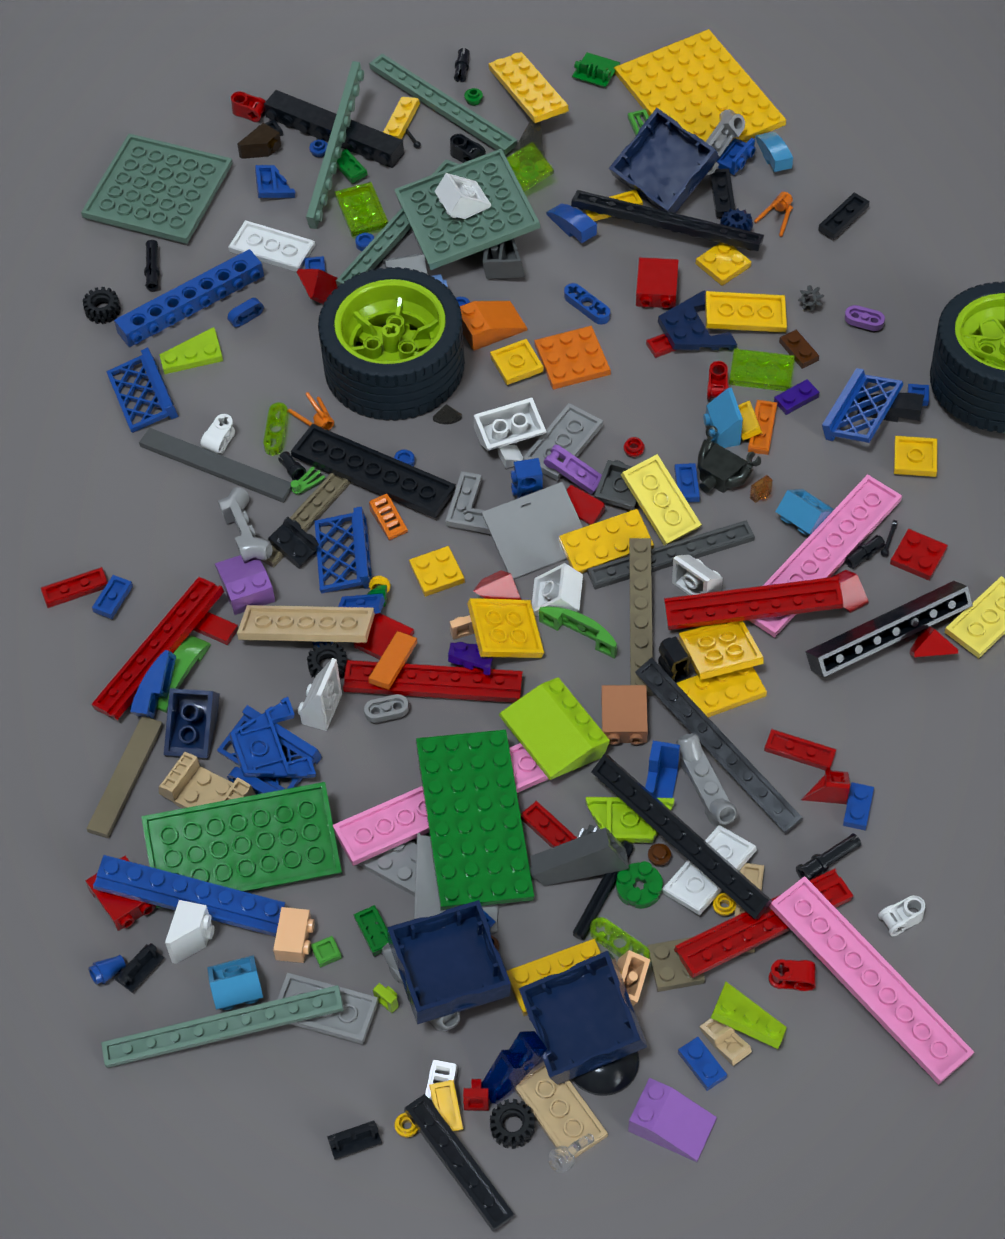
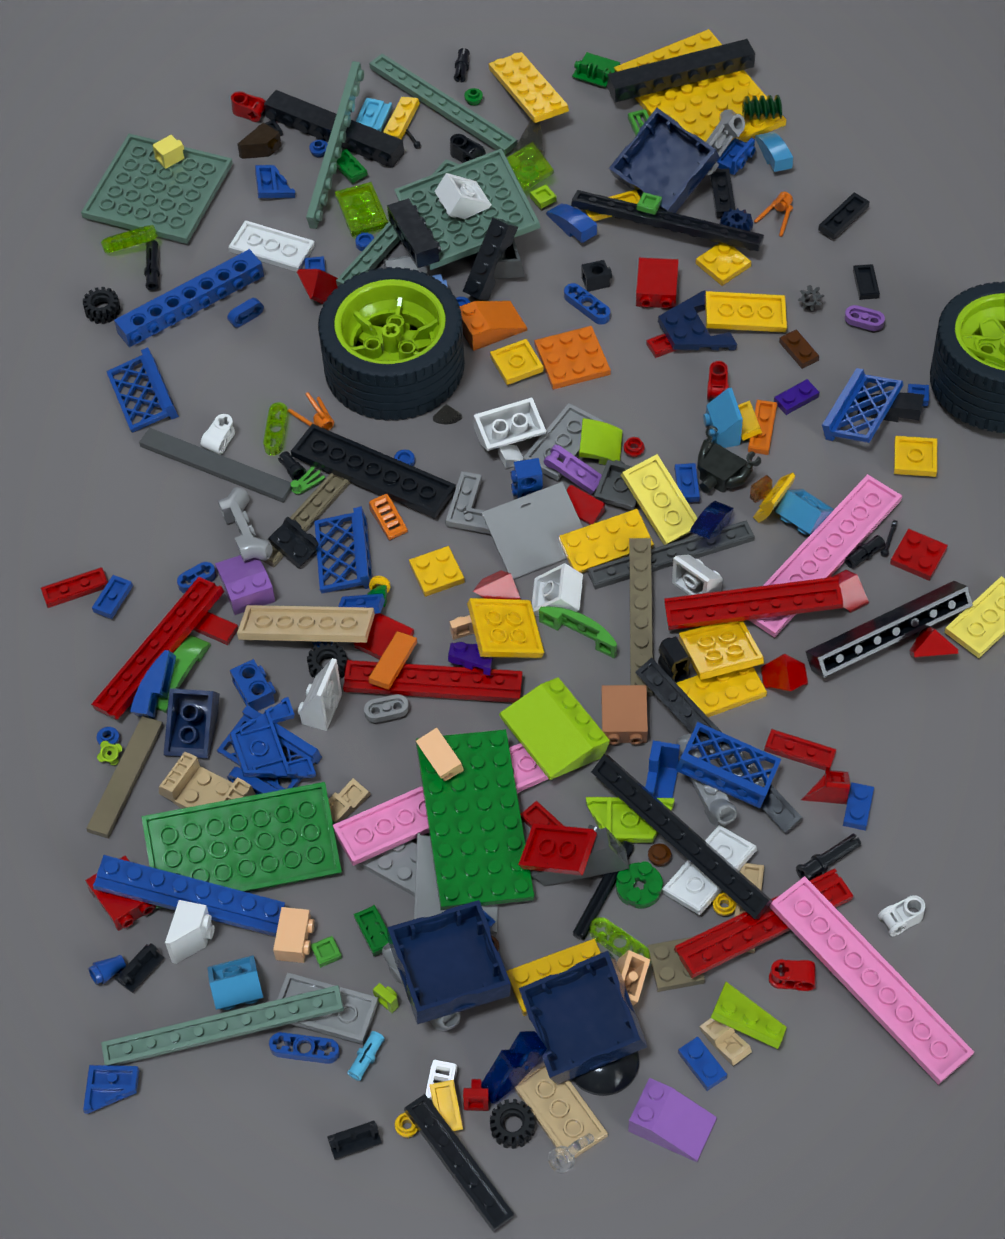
lime wing [159,327,223,374] -> none
clear neon green plate [729,349,795,391] -> none
none -> blue wing [83,1065,139,1114]
none -> blue plate [96,727,119,745]
none -> lime plate [97,740,122,765]
none -> clear neon green beam [101,225,158,253]
none -> light yellow brick [152,135,184,169]
none -> blue beam [177,562,216,594]
none -> blue brick [230,659,276,711]
none -> blue beam [269,1032,340,1064]
none -> tan slope [328,778,371,823]
none -> medium azure pin [347,1031,385,1081]
none -> medium azure plate [356,98,392,132]
none -> black brick [387,198,441,268]
none -> light nougat hinge [416,728,464,781]
none -> black arch [462,217,518,300]
none -> red plate [518,823,597,876]
none -> lime plate [530,185,557,209]
none -> lime slope [579,418,623,465]
none -> black brick [581,260,612,292]
none -> black brick [607,39,755,103]
none -> bright green tile [637,192,662,215]
none -> blue fence [675,722,781,808]
none -> clear blue slope [690,501,734,539]
none -> dark green piece [742,95,782,120]
none -> yellow slope [753,472,795,523]
none -> red slope [761,654,808,691]
none -> black tile [853,264,880,300]

